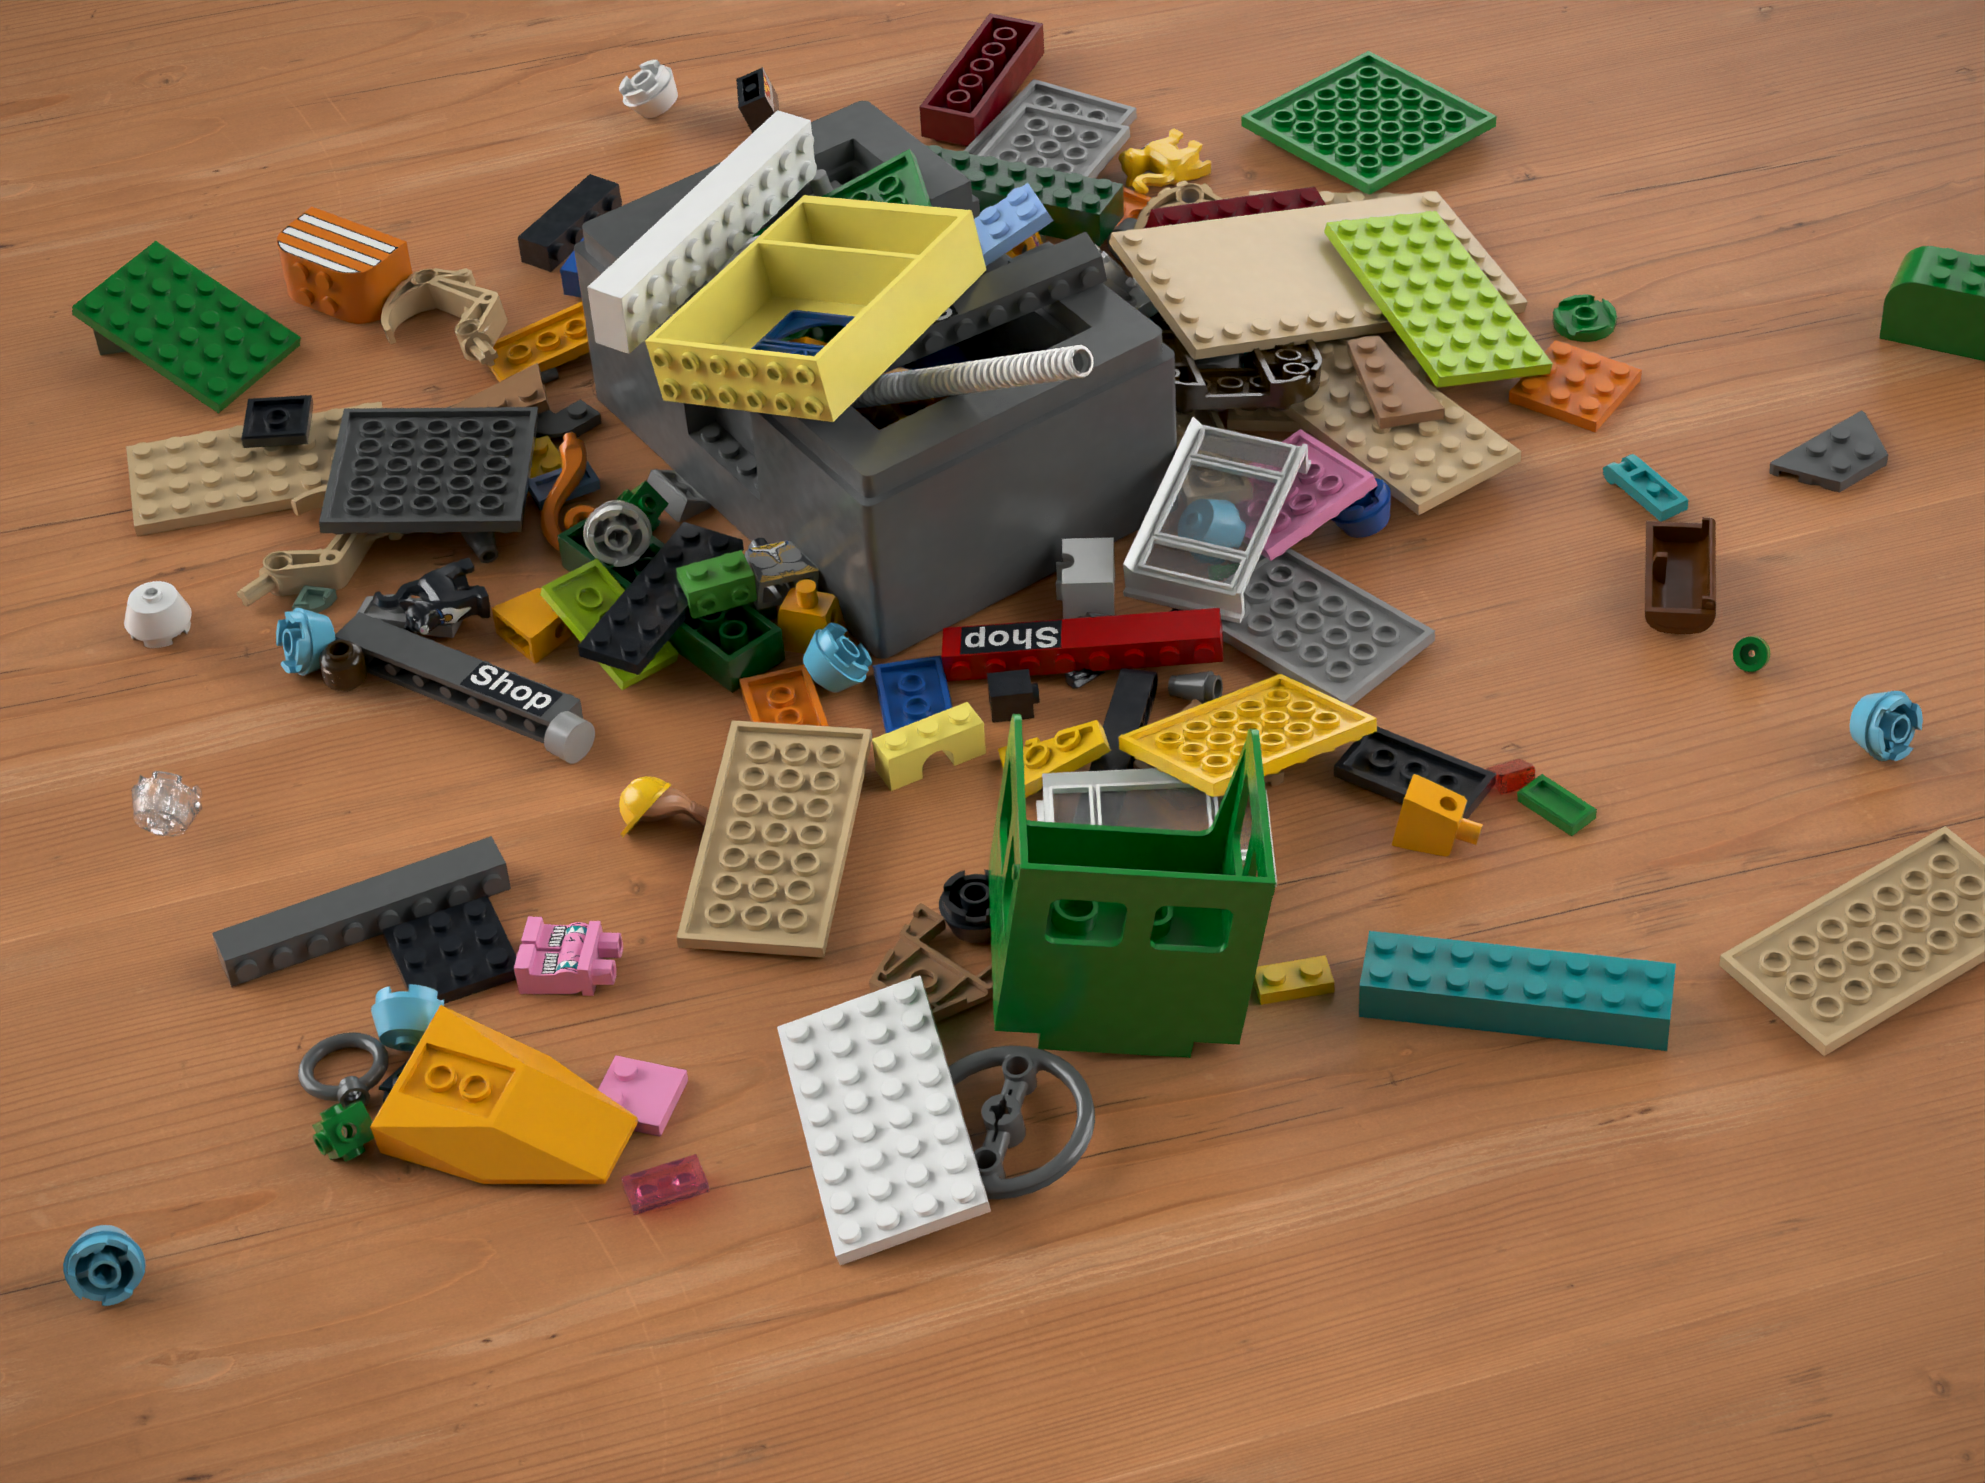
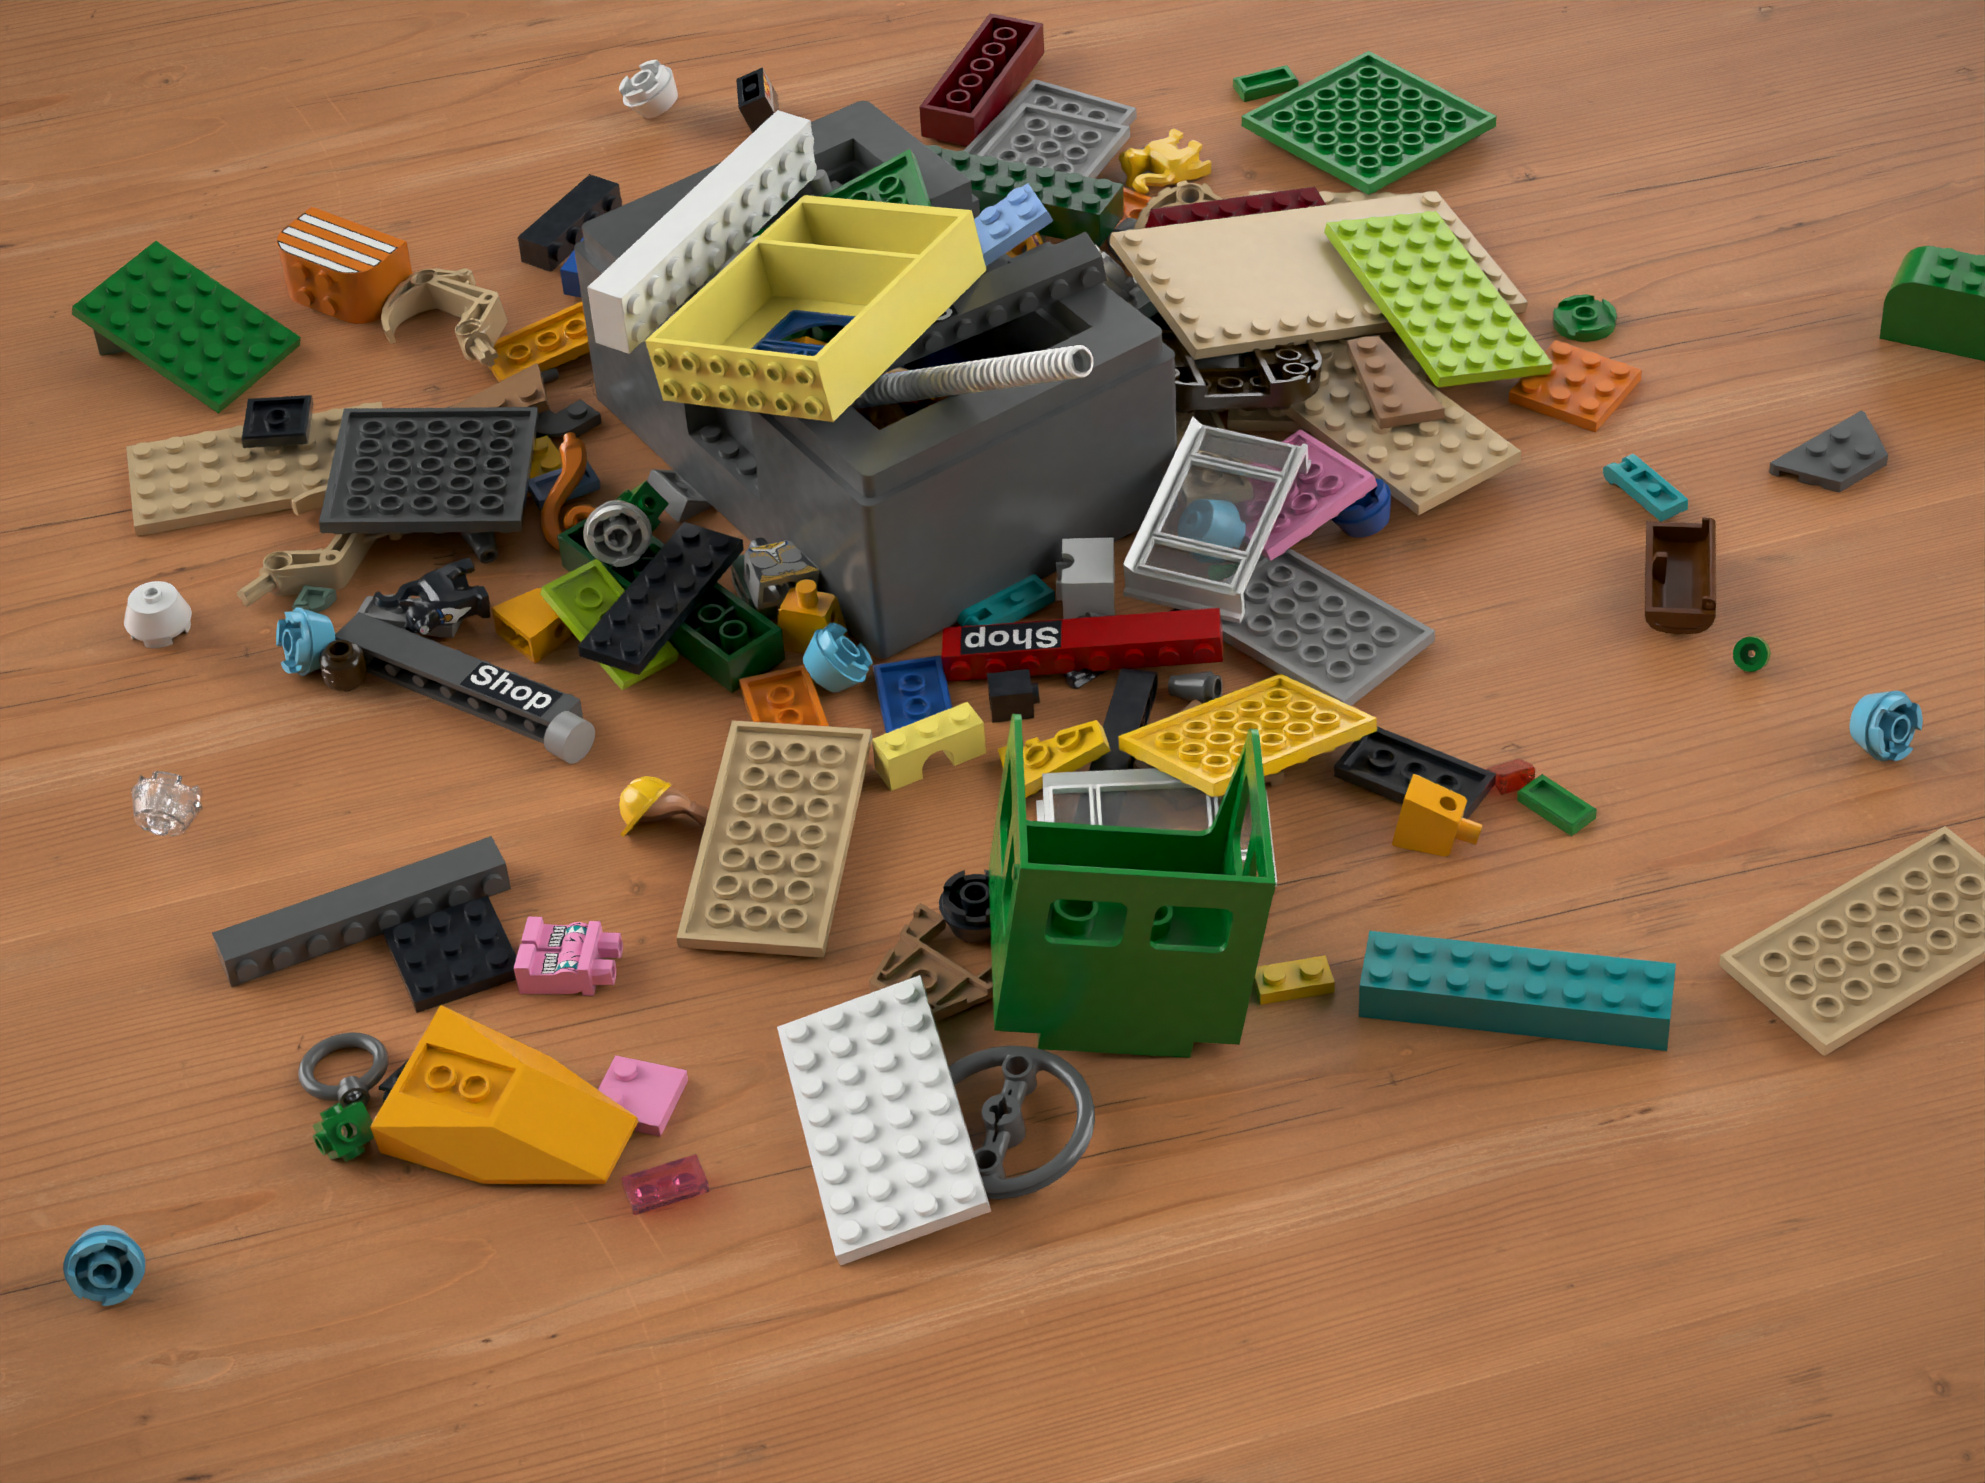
medium azure cone [371,984,444,1052] -> none
bright green bracket [676,550,757,619] -> none
none -> teal plate [957,574,1055,626]
none -> green tile [1233,65,1298,102]

